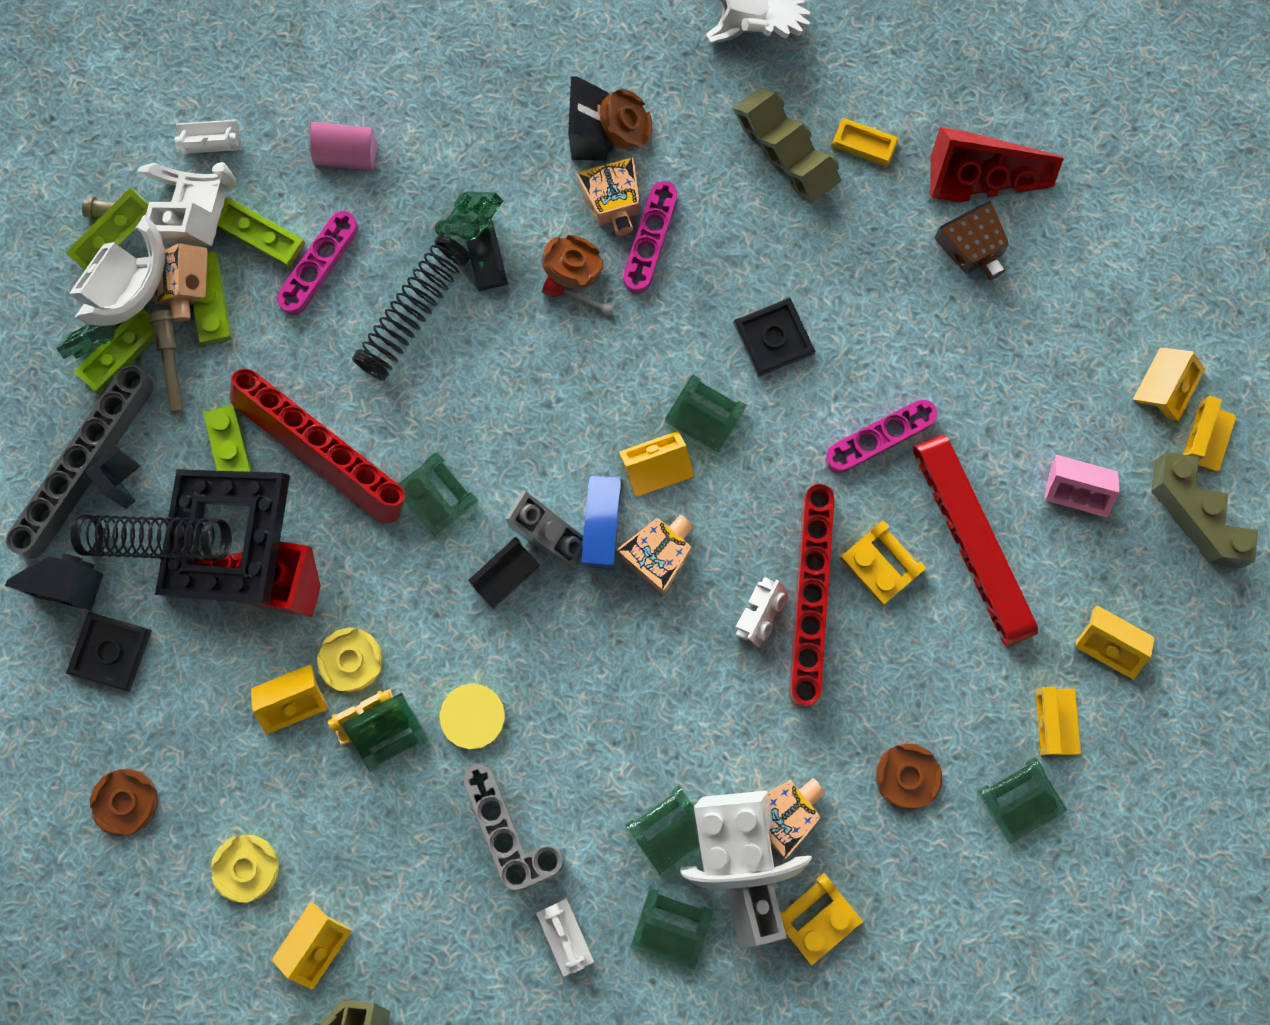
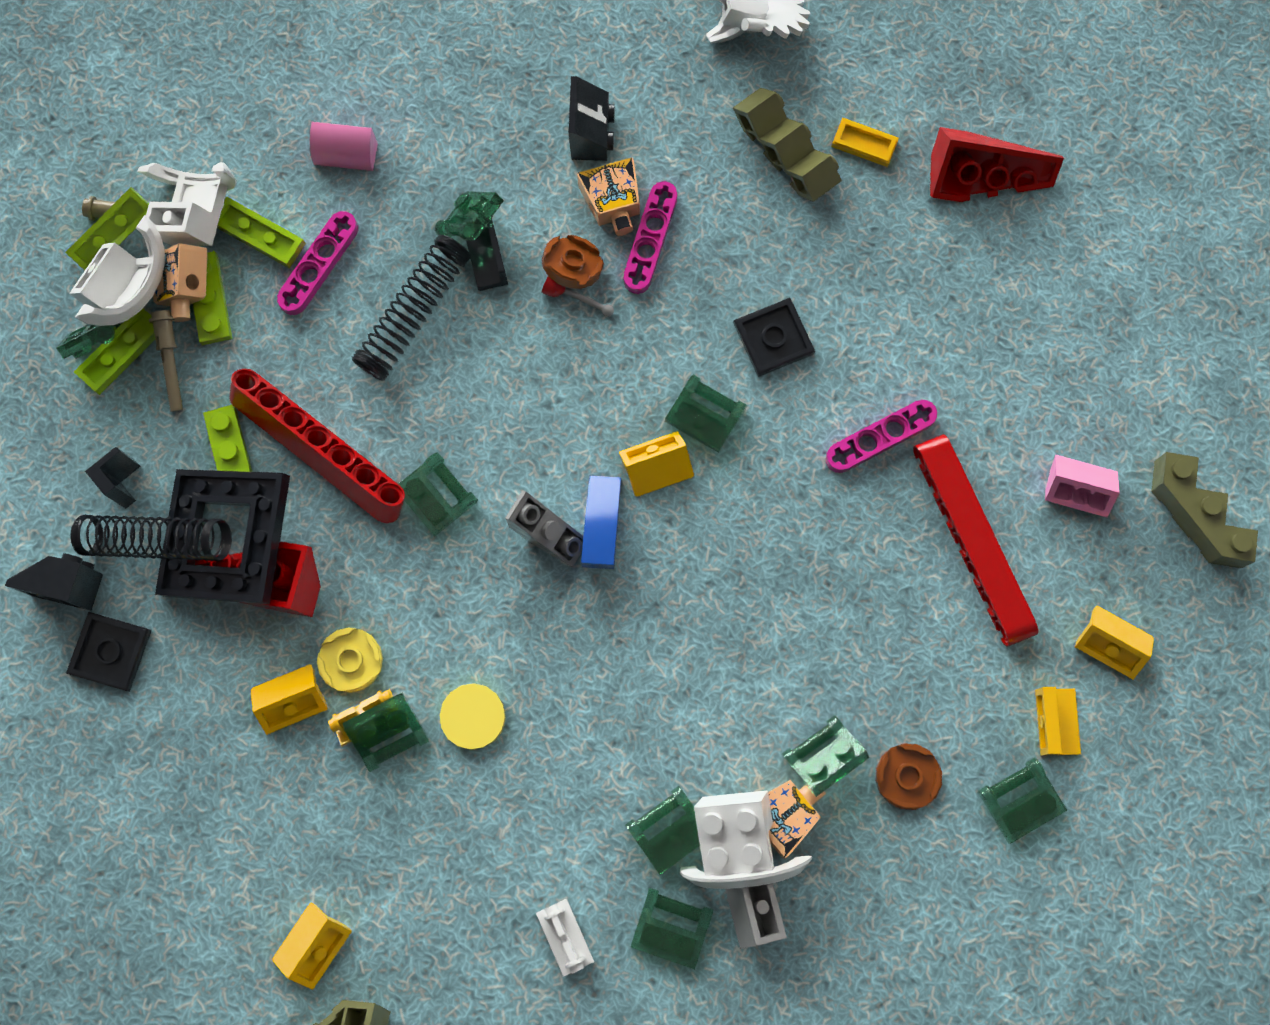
dark grey beam [6,365,153,559] -> none
dark orange tile [90,768,158,836] -> none
white hinge [175,120,242,154] -> none
light yellow tile [211,835,279,903] -> none
light grey beam [463,764,564,890] -> none
black panel [468,537,540,609] -> none
dark orange tile [600,89,653,151] -> none
light nougat torso [617,515,694,595] -> none
white hinge [735,578,787,648] -> none
yellow plate [780,873,863,966] -> none
red beam [789,483,835,708] -> none
yellow plate [840,520,926,606] -> none
reddish brown torso [934,200,1009,280] -> none
yellow panel [1133,348,1206,421] -> none
yellow panel [1183,395,1236,472] -> none
none -> clear green plate [782,715,870,797]

